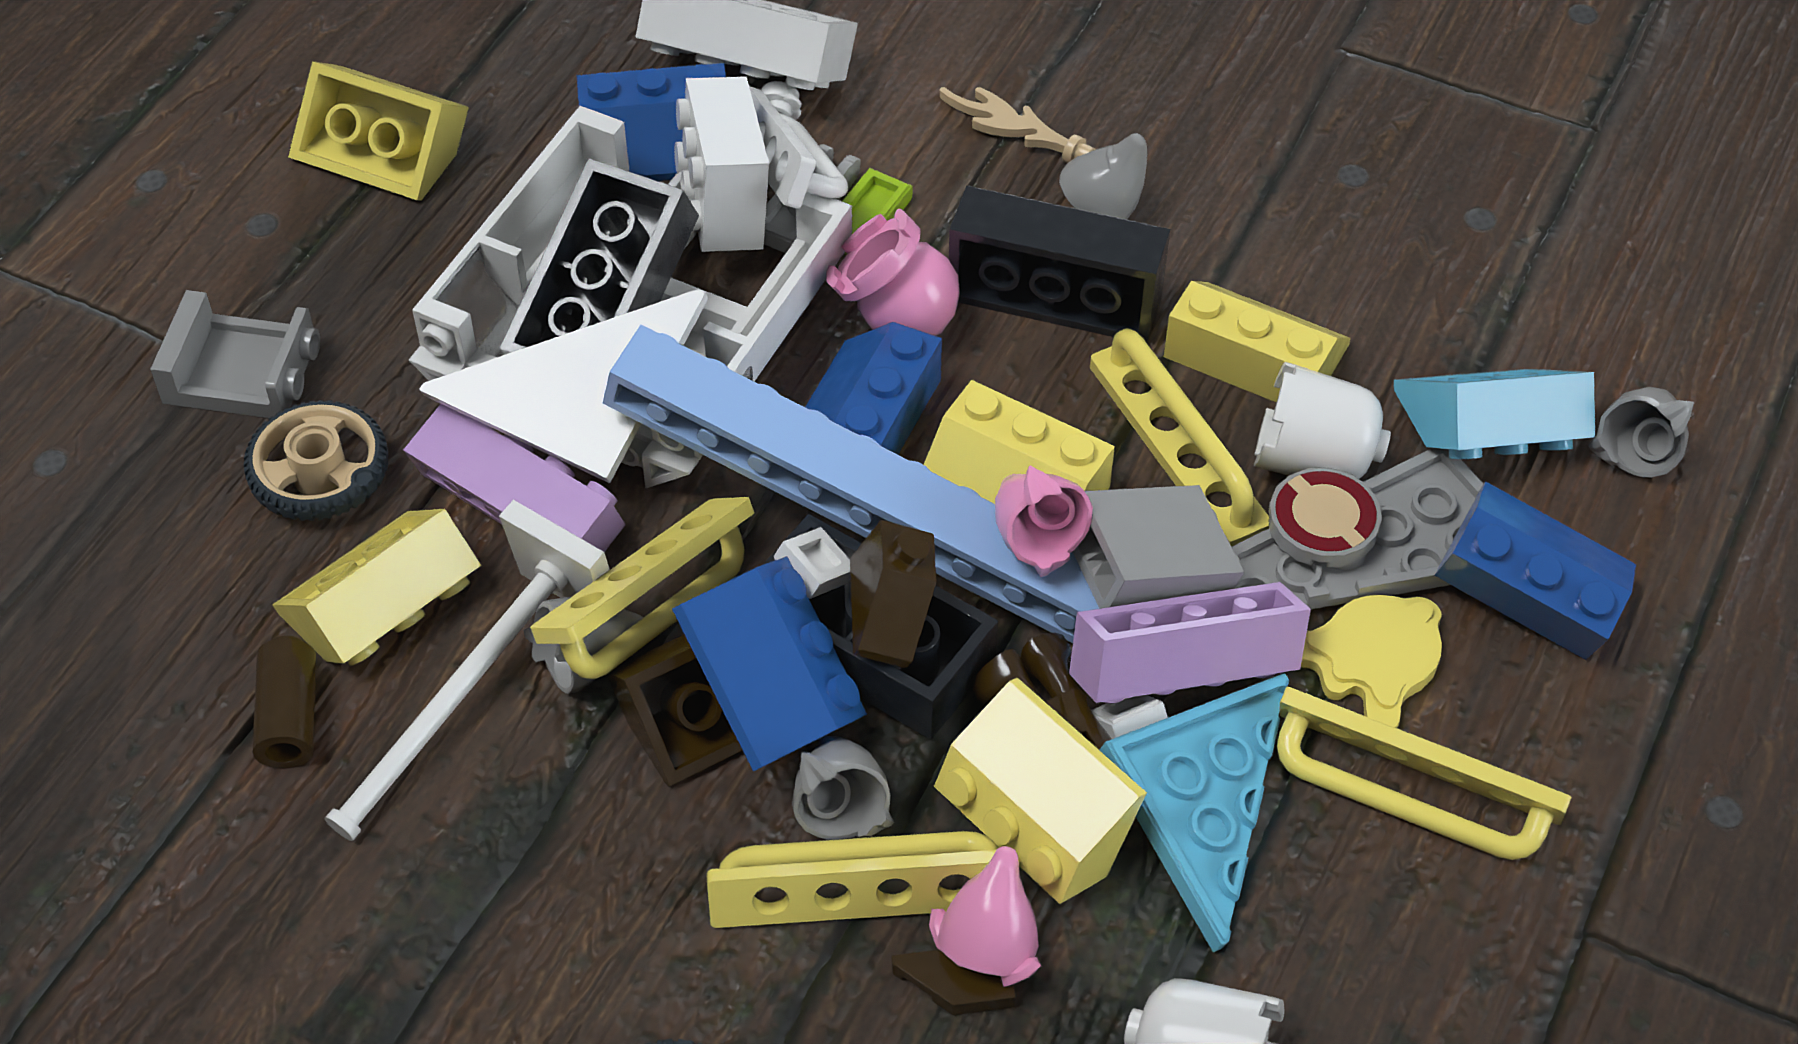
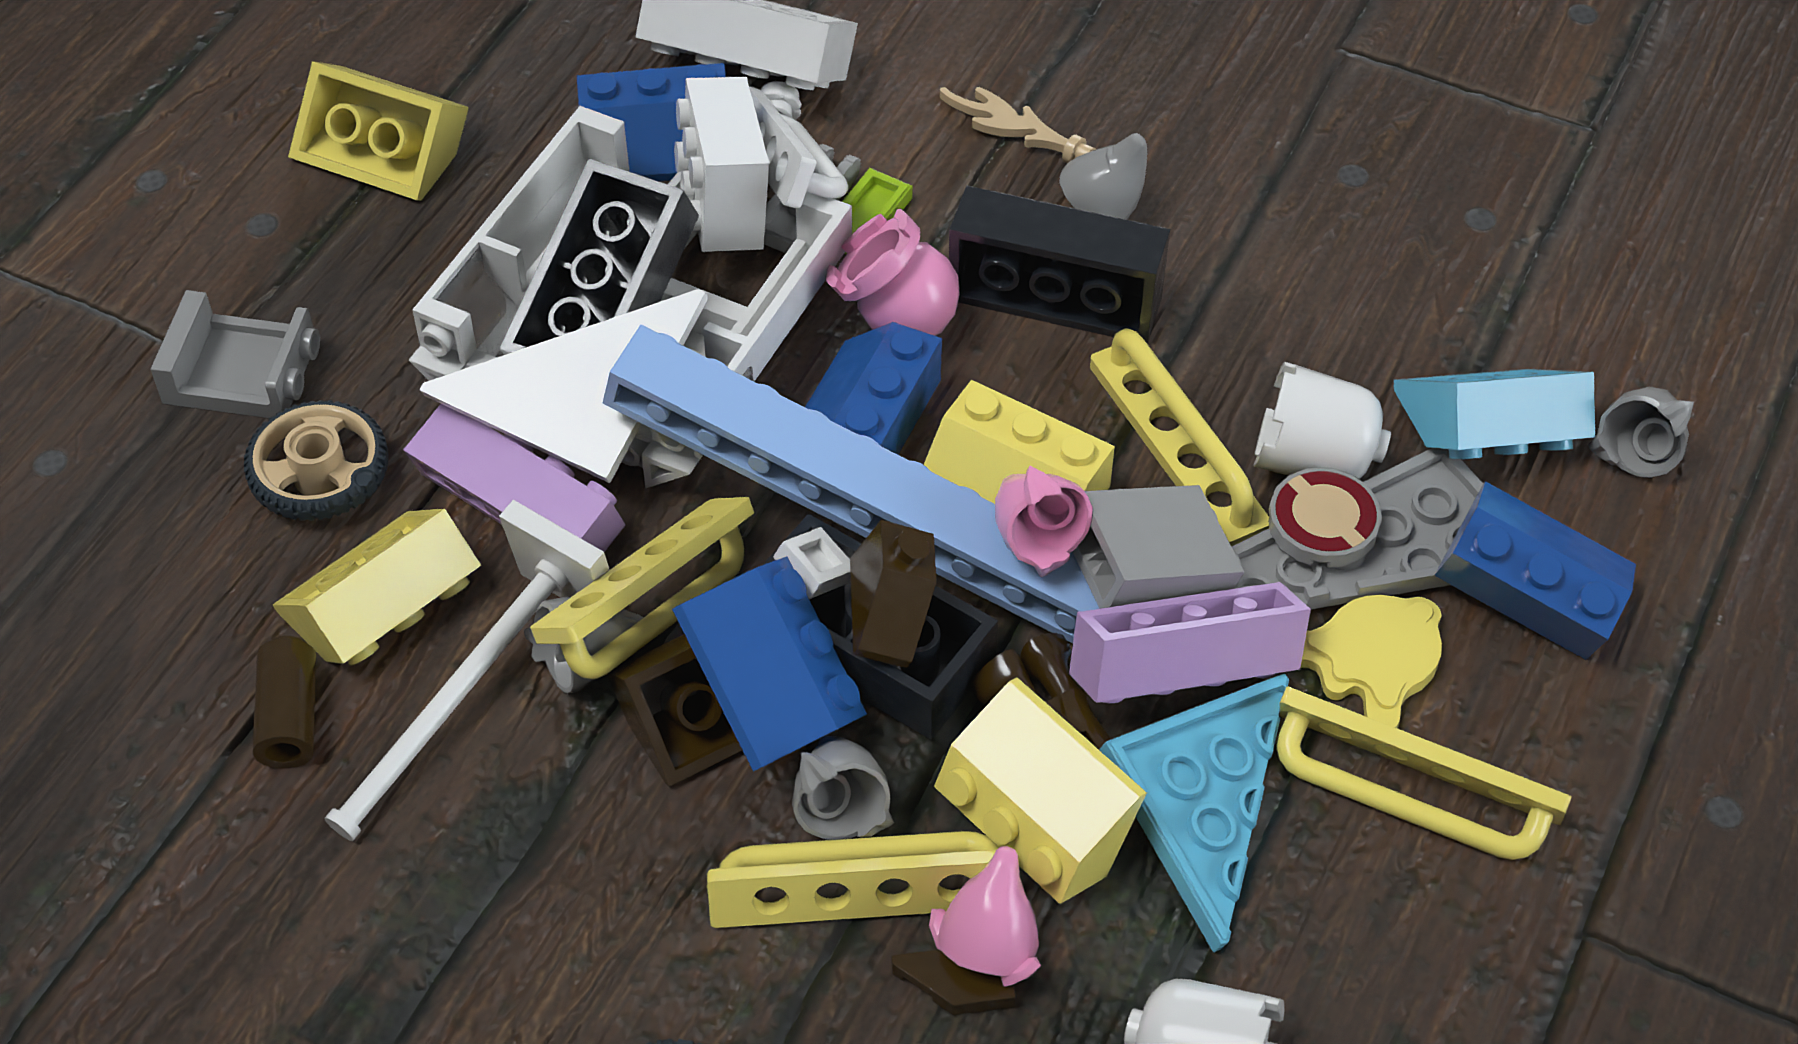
white tile [1091,695,1168,739] -> none
light yellow slope [1164,281,1350,403] -> none

